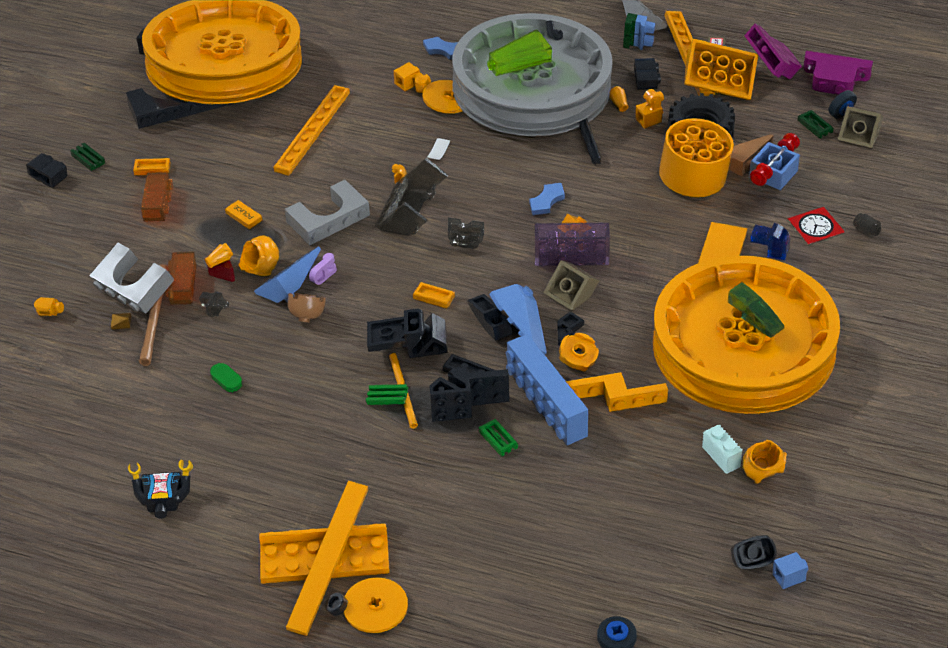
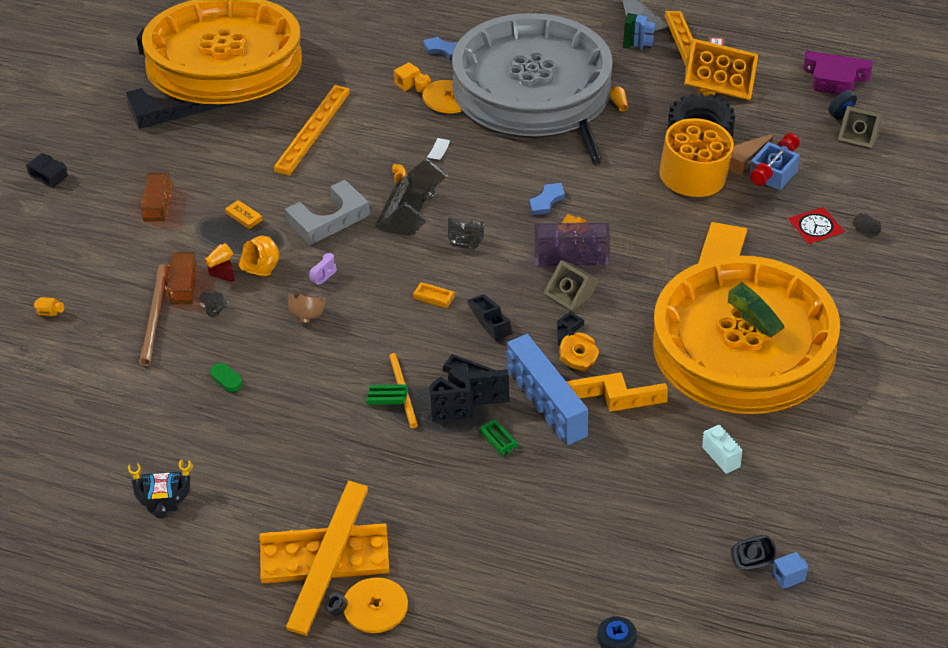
dark green tile [70,143,105,171] -> none
light grey arch [89,242,174,314] -> none
pearl gold slope [111,313,131,329] -> none
light orange tile [133,158,171,175] -> none
medium blue wedge [254,246,321,303] -> none
black piece [367,308,448,358] -> none
clear neon green slope [487,29,552,76] -> none
medium blue wedge [489,284,547,355] -> none
black arm [546,20,563,41] -> none
black brick [634,58,661,90] -> none
light orange brick [635,89,664,129] -> none
light orange helmet [742,440,787,484] -> none
magenta brick [744,23,802,79] -> none
clear blue brick [750,223,791,260] -> none
dark green tile [797,110,834,139] -> none

